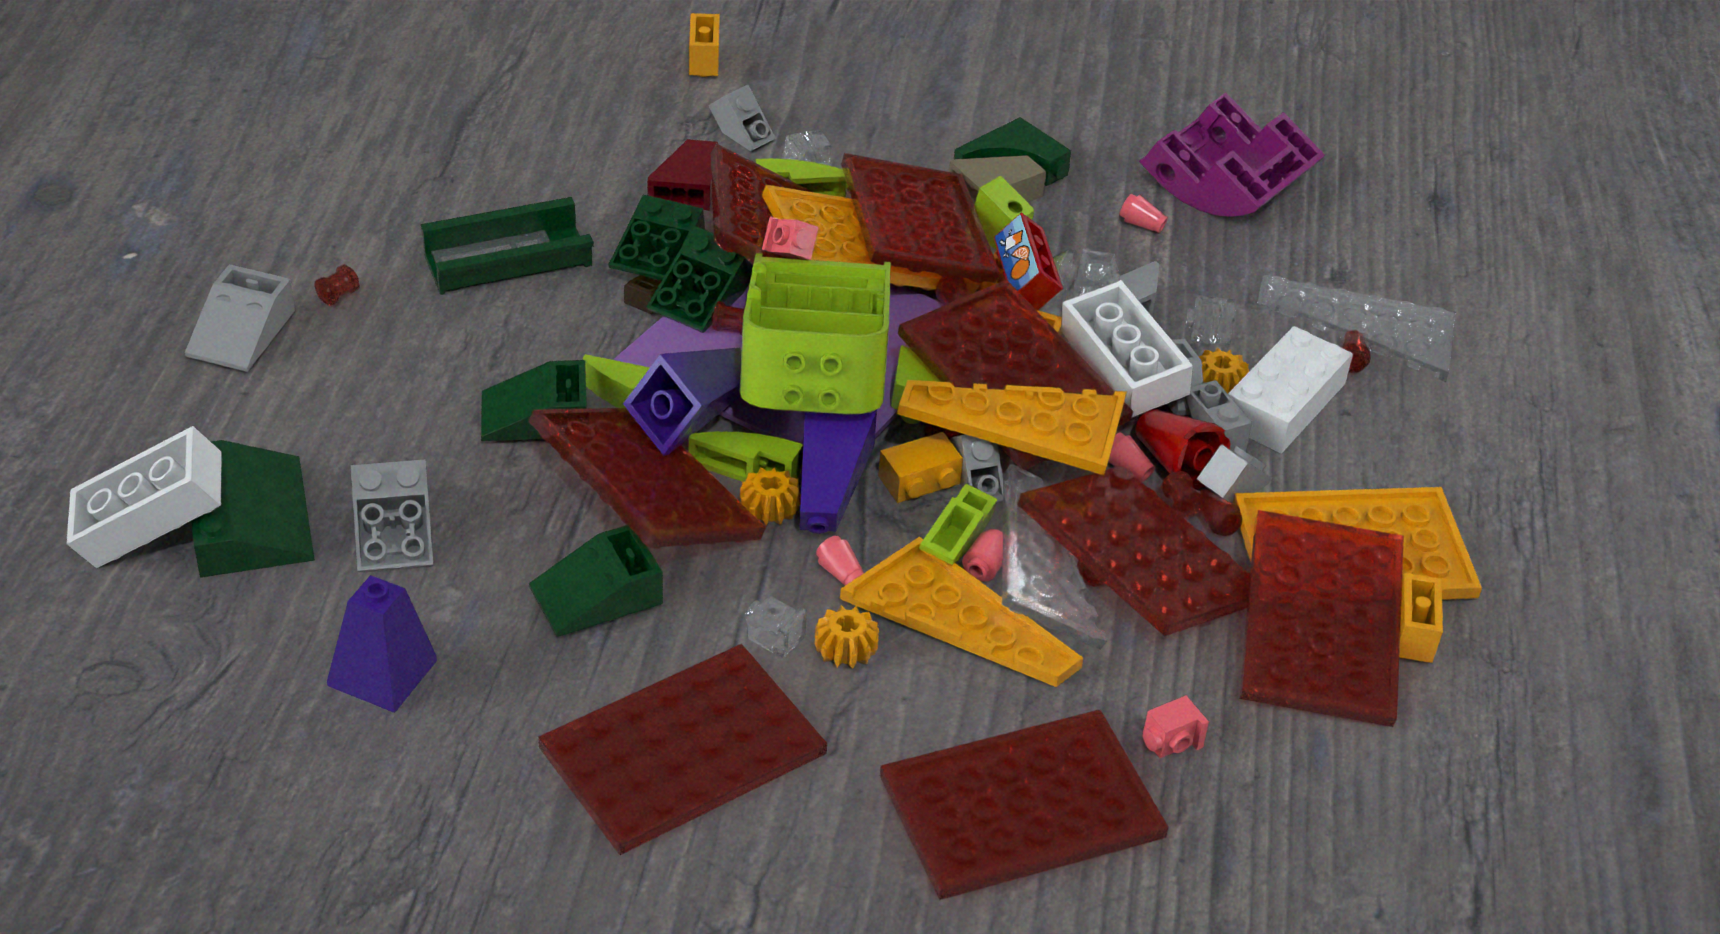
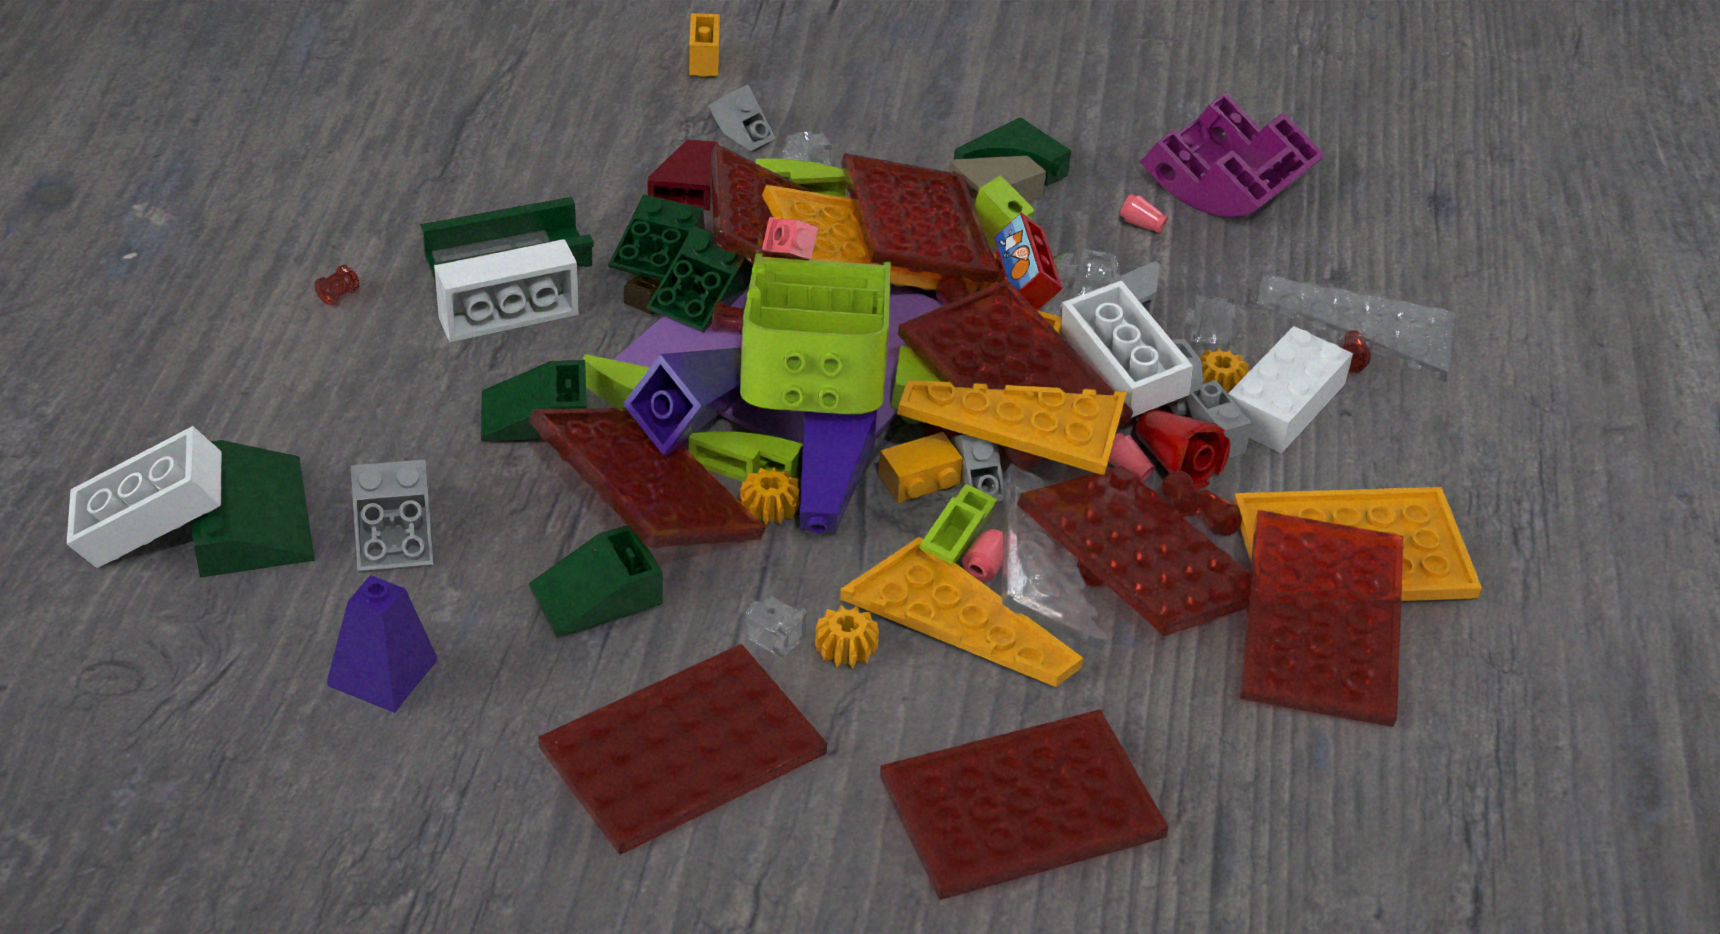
light grey slope [185,264,295,372] -> none
coral cone [816,536,864,585] -> none
coral brick [1142,695,1209,758] -> none
light grey slope [1197,444,1272,503] -> none
light orange brick [1394,572,1443,663] -> none
none -> white brick [434,239,579,342]

